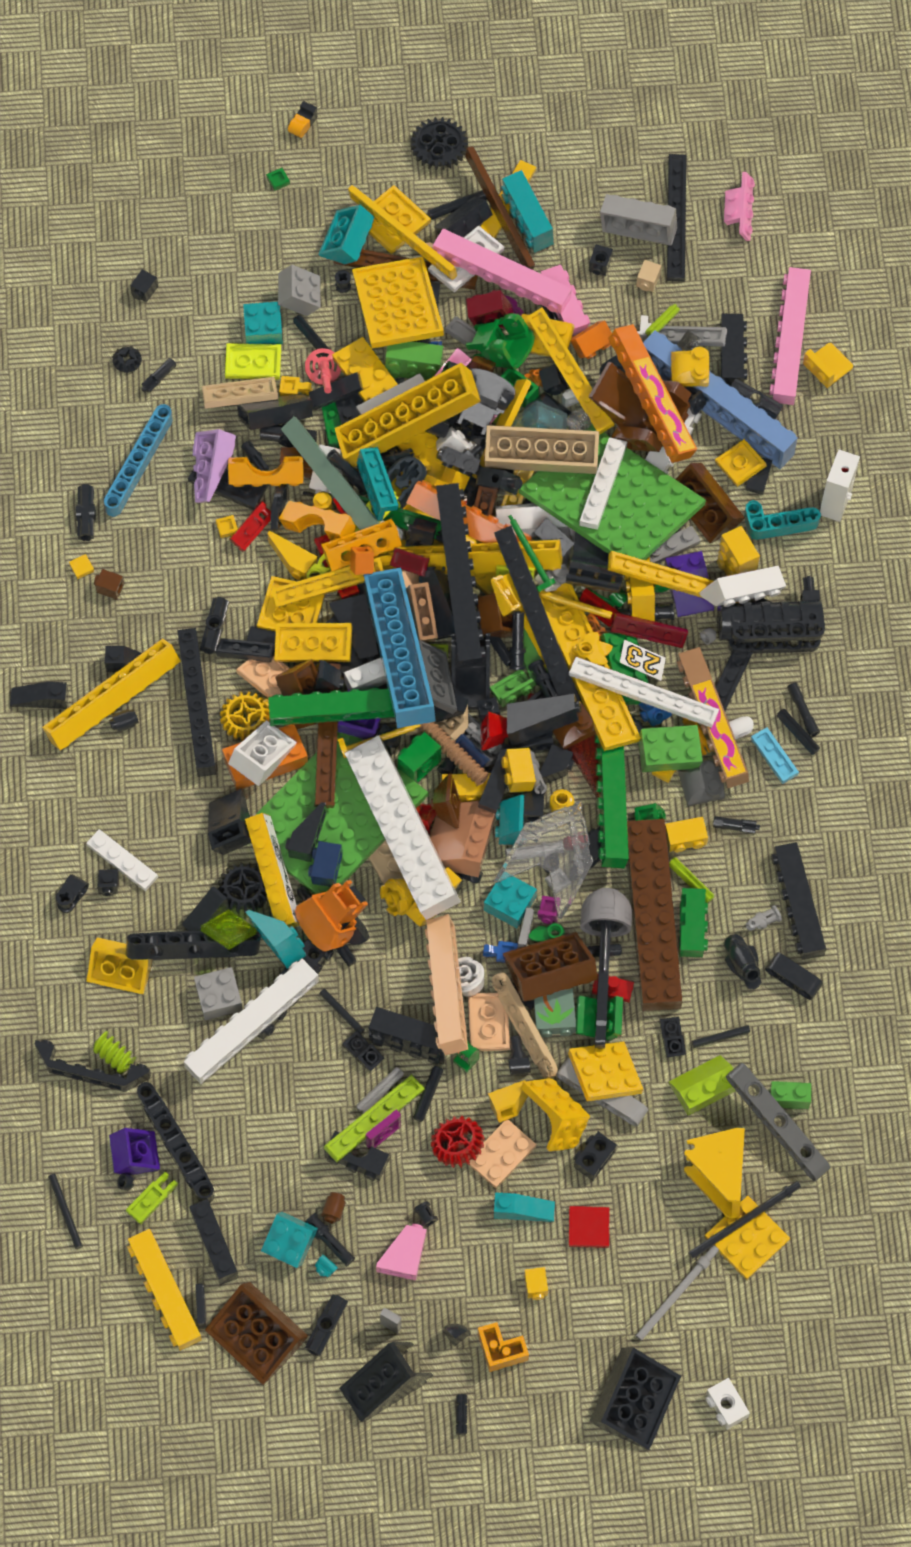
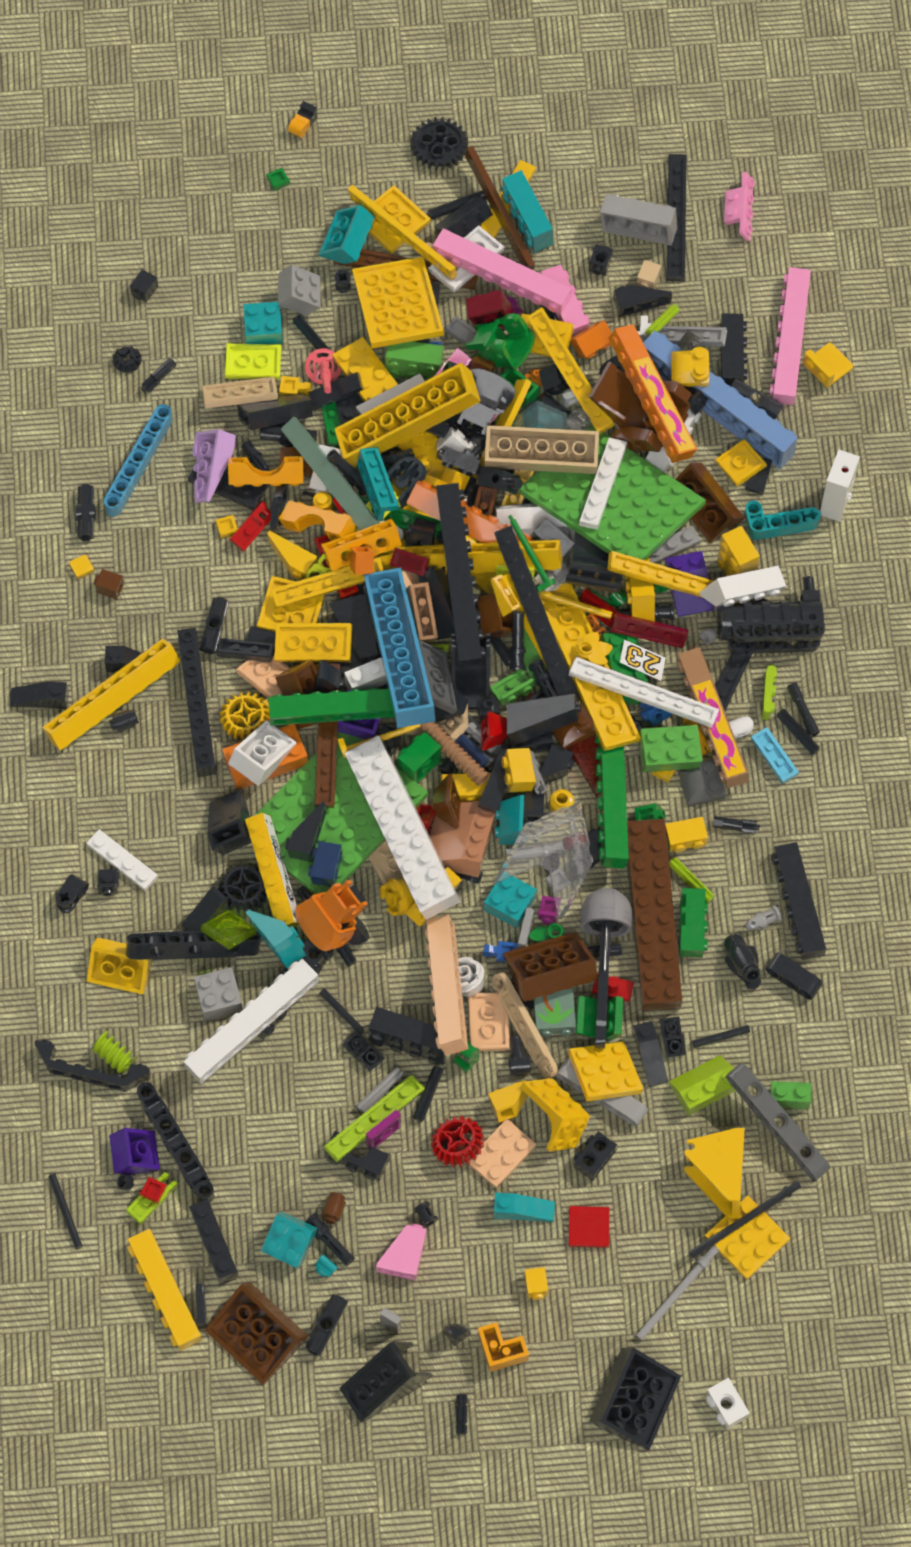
none -> red tile [140,1177,167,1204]
none -> black slope [613,285,672,317]
none -> black slope [632,1021,668,1087]
none -> lime hinge [762,665,777,720]

